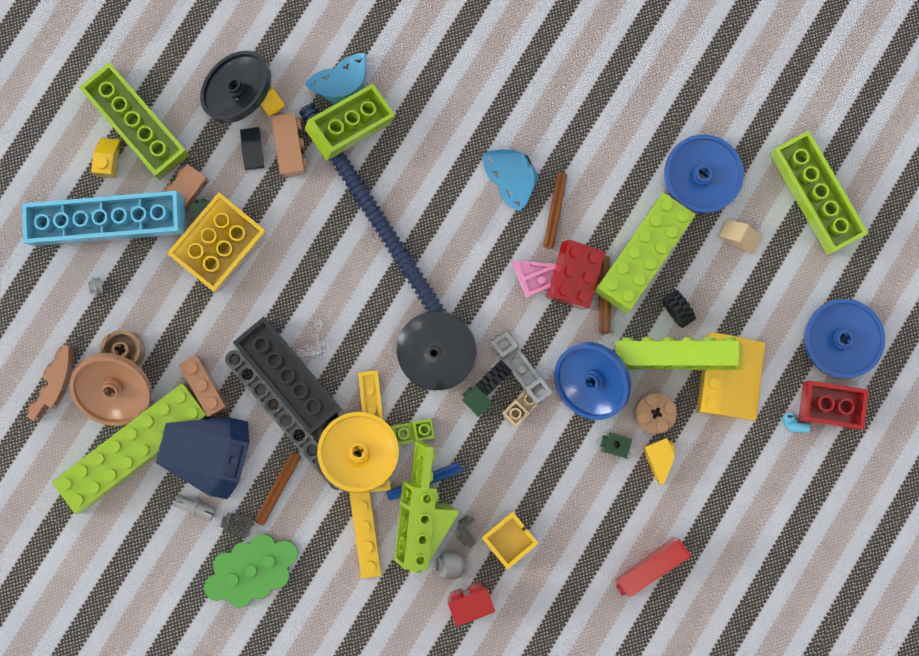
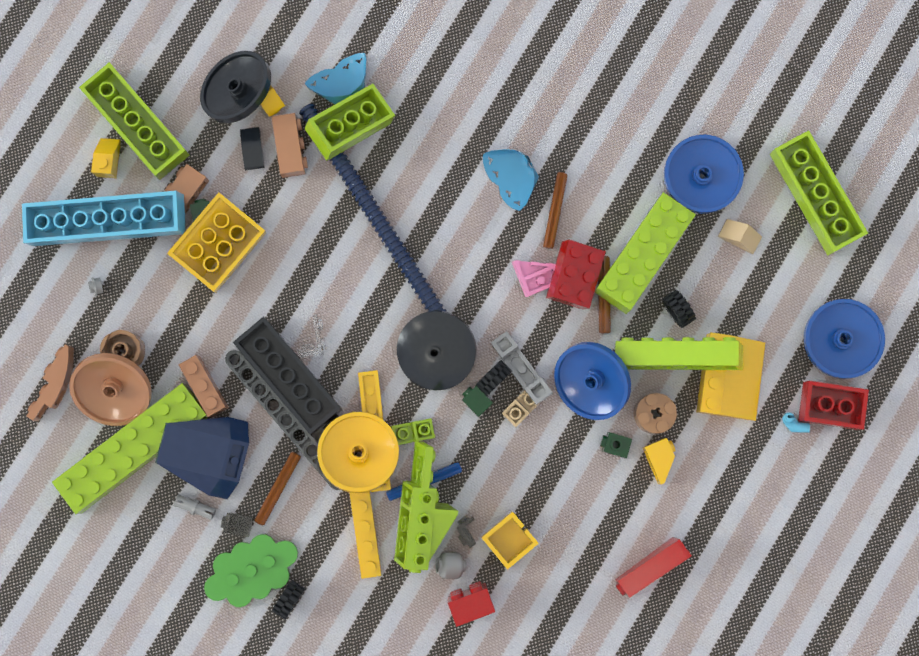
none -> black tyre [272,580,306,620]

